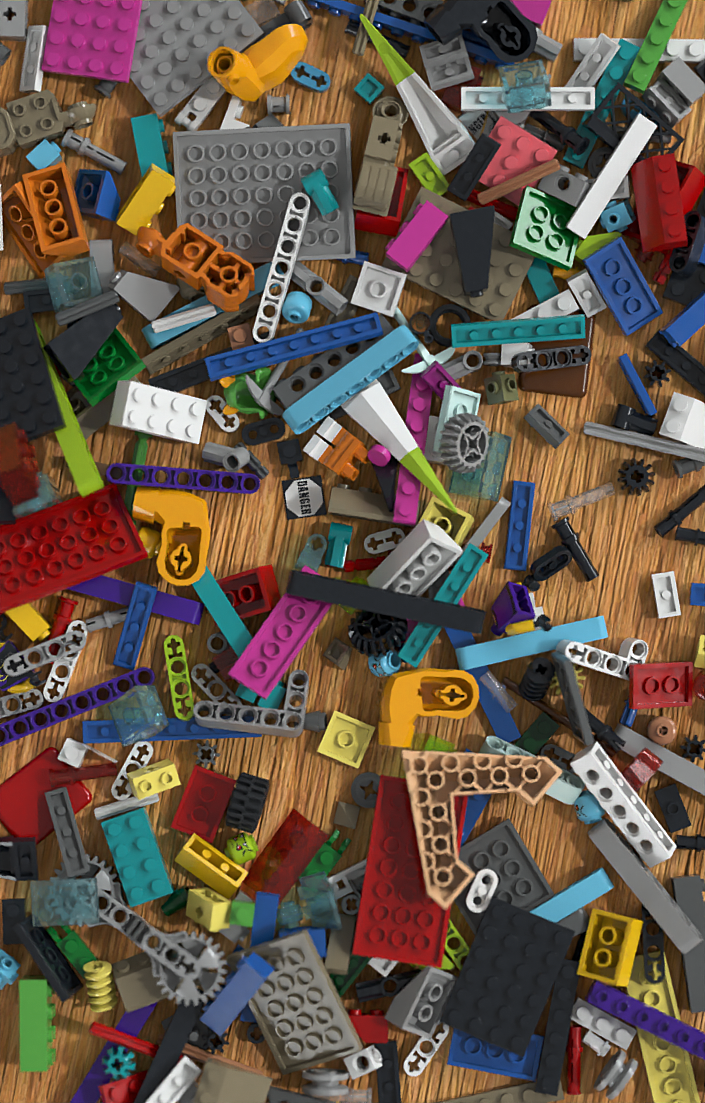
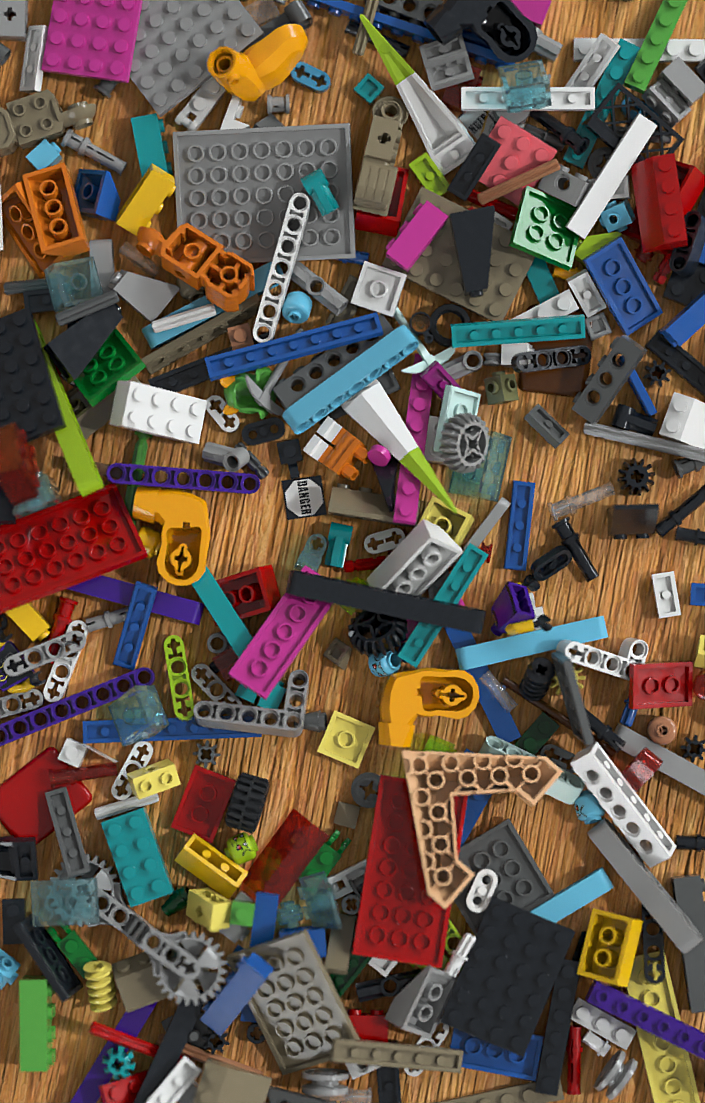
dark grey piece [556,907,590,936] -> none
black plate [654,783,691,833] -> none
none -> dark tan tile [330,1037,464,1073]
none -> white axle [443,933,476,977]
none -> dark grey brick [572,335,647,424]
none -> light grey tile [585,312,612,341]
none -> black slope [607,504,659,540]

